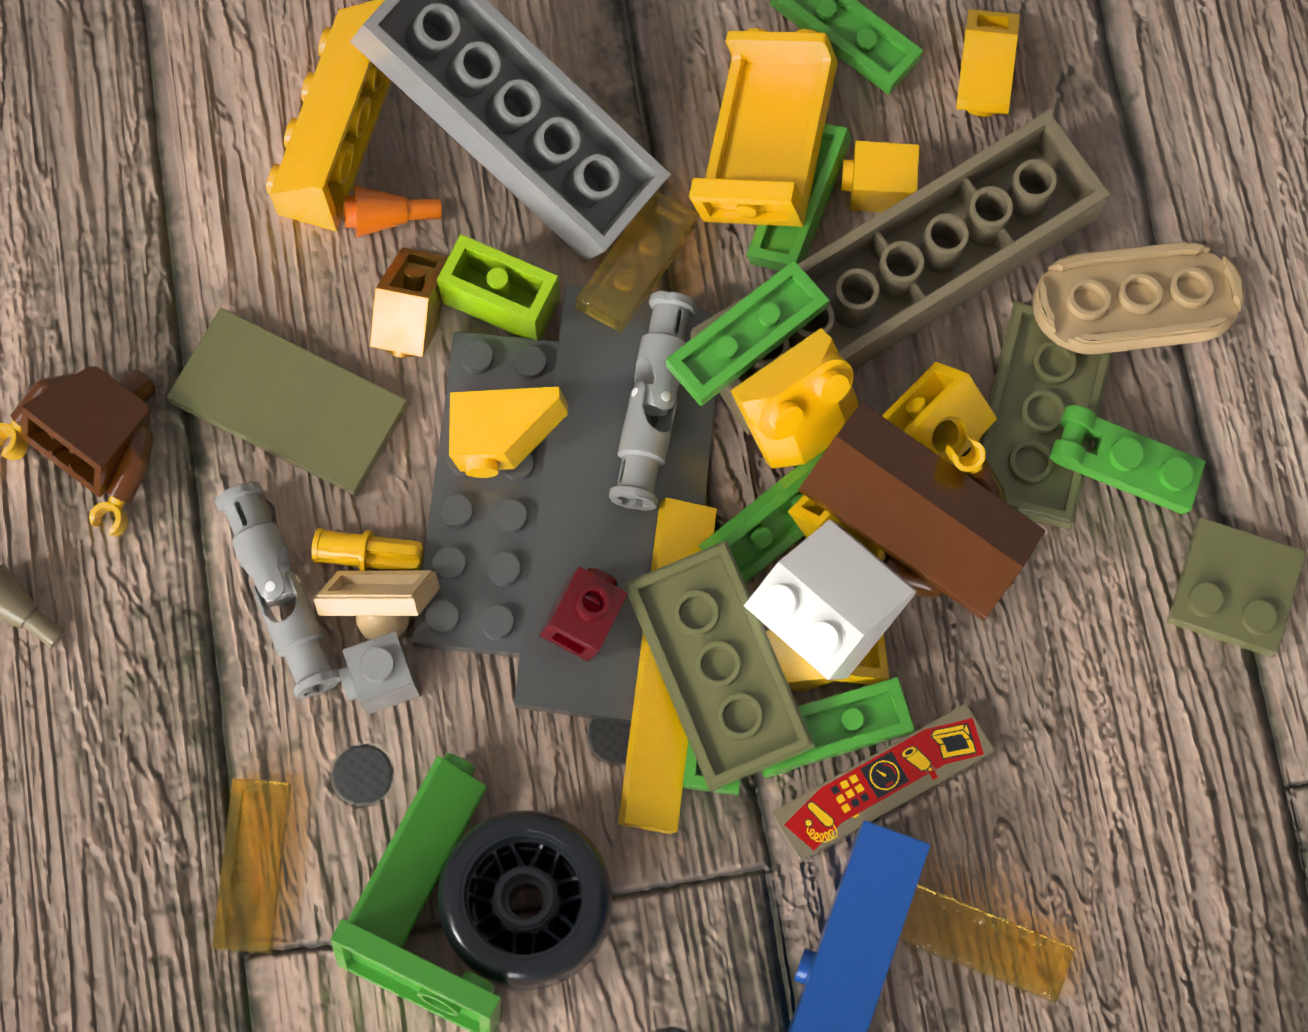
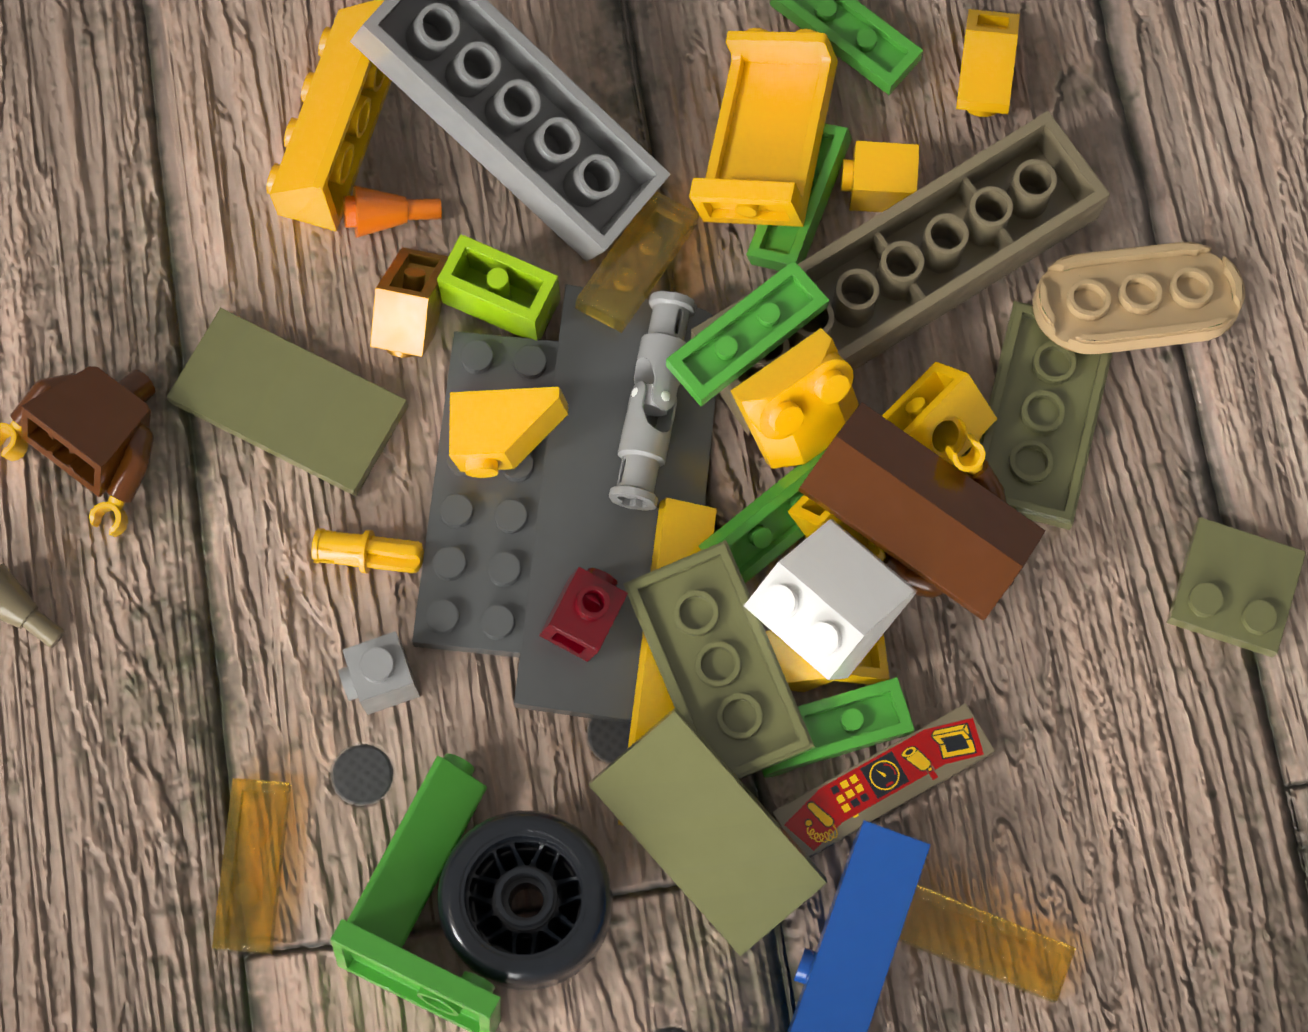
light grey piece [214,481,341,699] -> none
tan tile [314,570,440,640] -> none
bright green plate [1049,405,1206,515] -> none
none -> olive tile [588,707,827,956]

